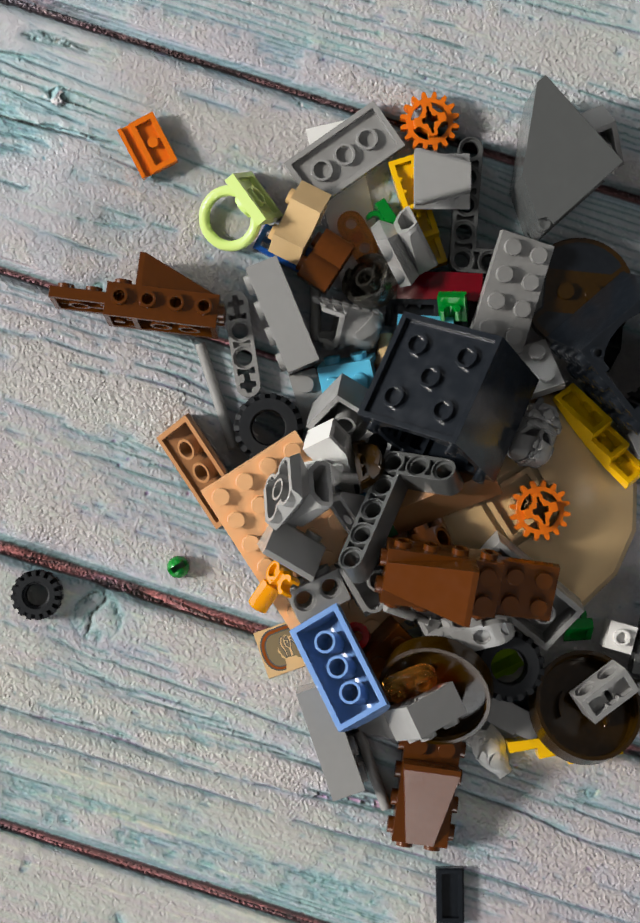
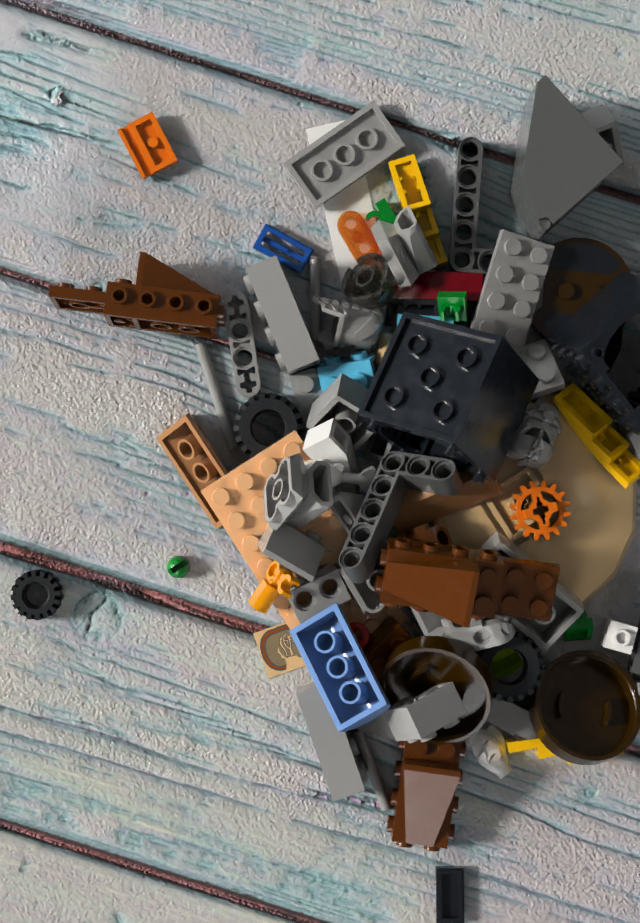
yellowish green tile [199,171,283,252] -> none
tan brick [268,180,332,265] -> none
reddish brown brick [295,228,355,295] -> none
dark brown tile [352,440,385,490] -> none
clear orange plate [382,663,437,703] -> none
light grey piece [383,605,441,629] -> none
orange gear [400,92,459,152] -> none
light grey piece [414,148,471,210] -> none
light grey brick [568,659,640,724] -> none

